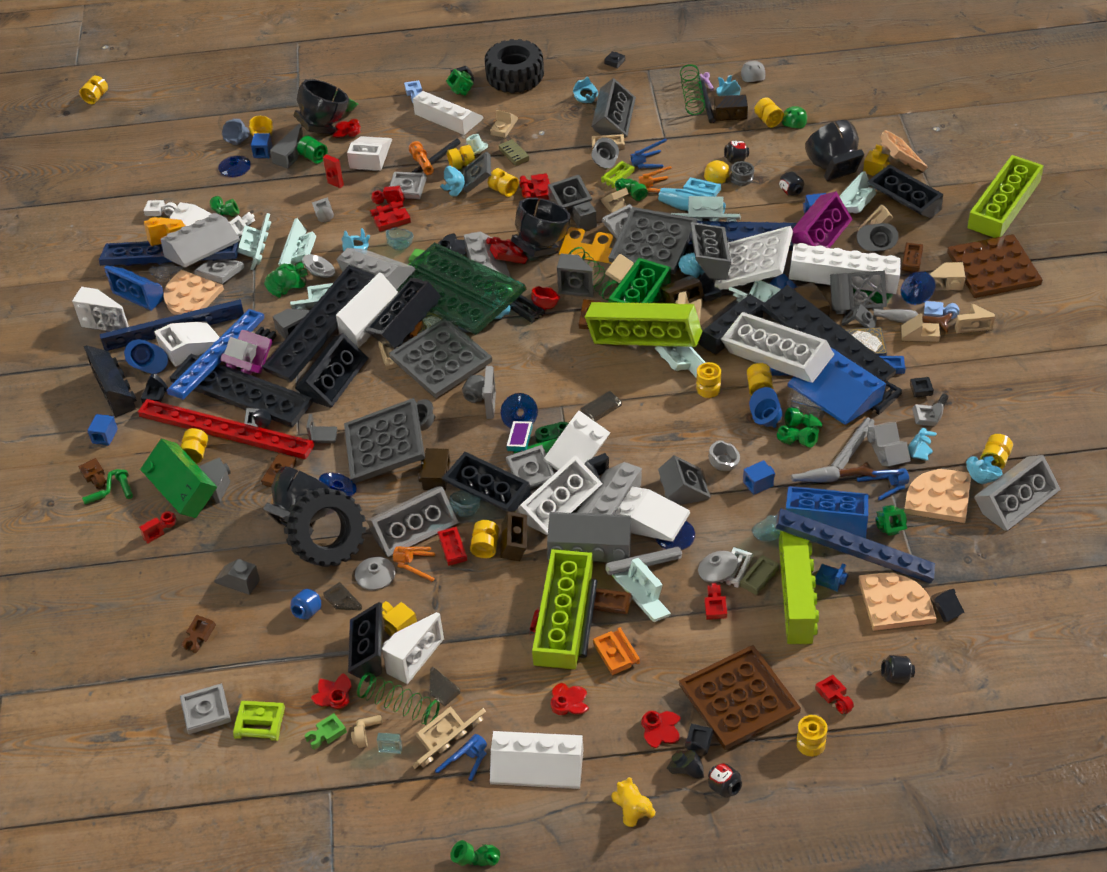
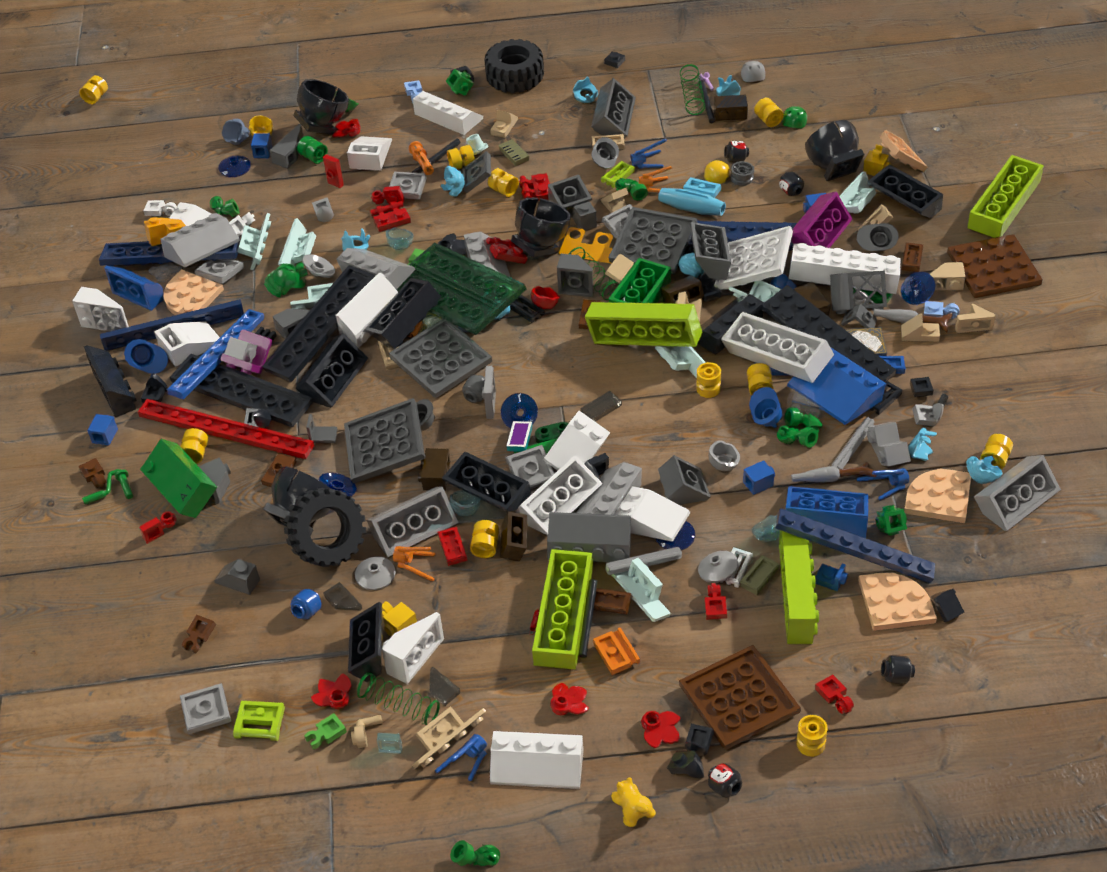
light aqua bracket [671,196,741,222] -> none

